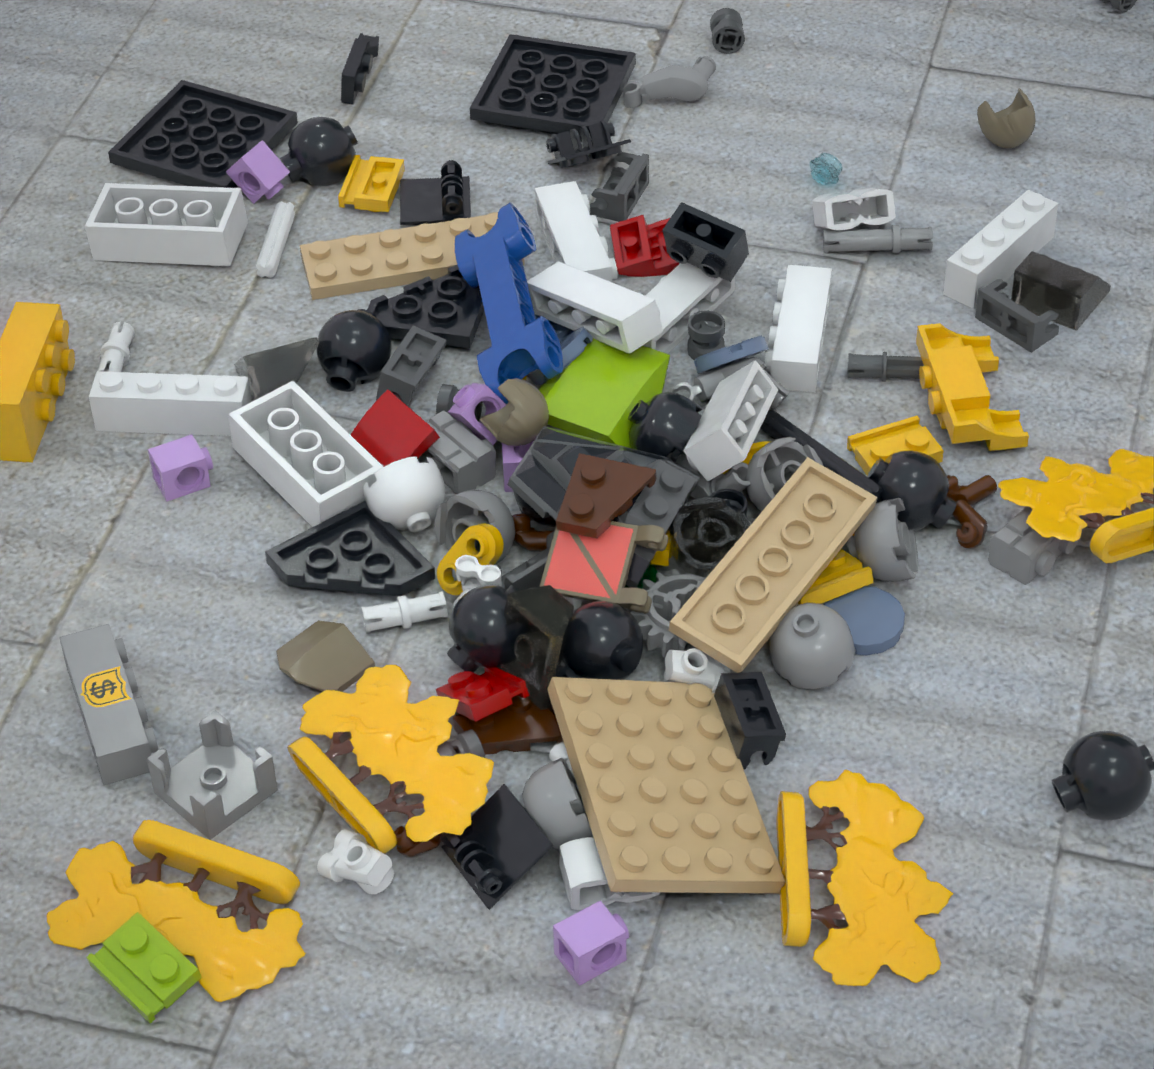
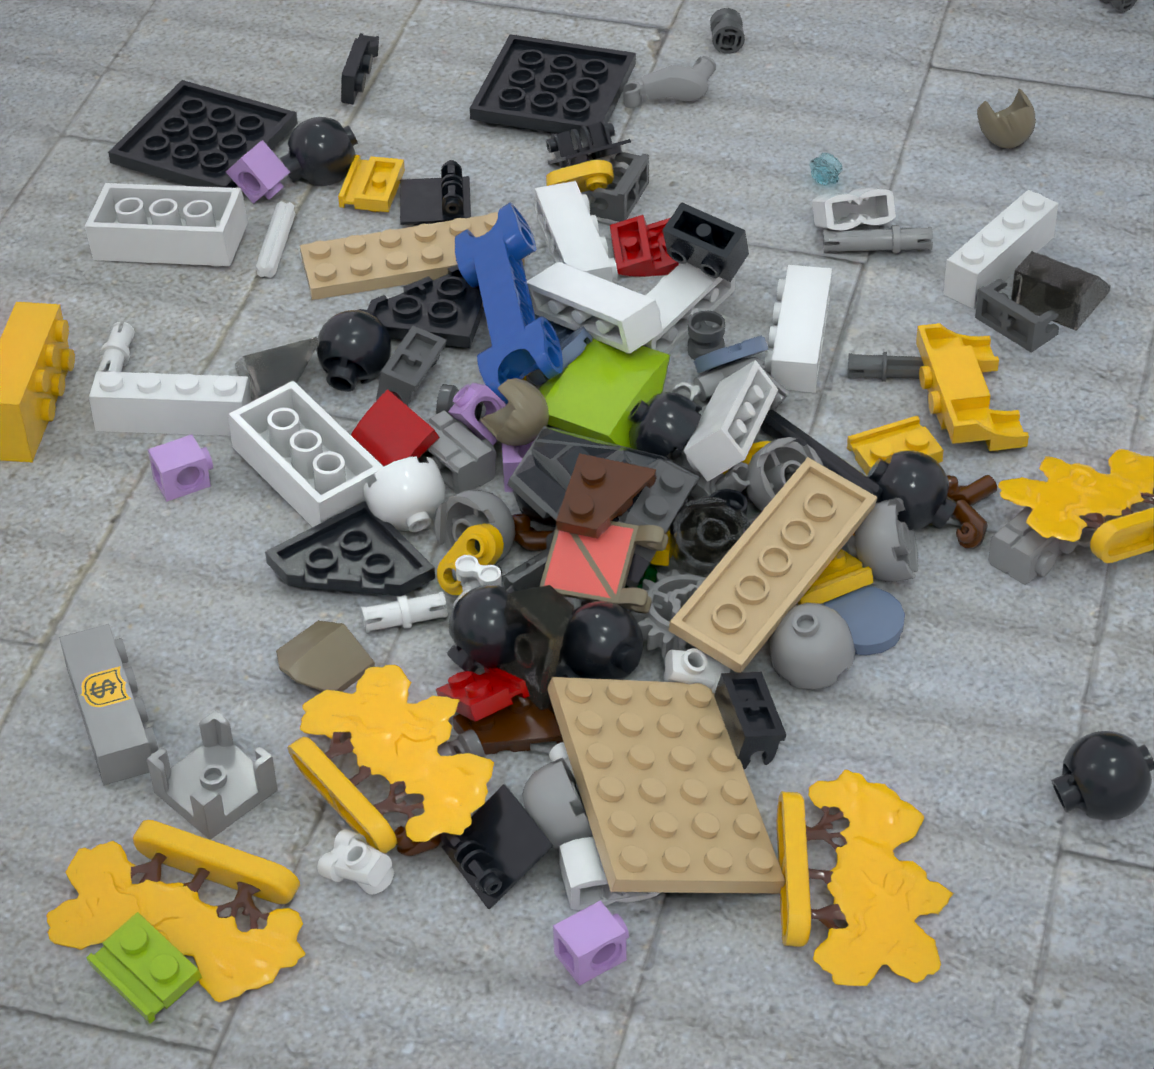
none -> yellow plate [546,160,614,193]

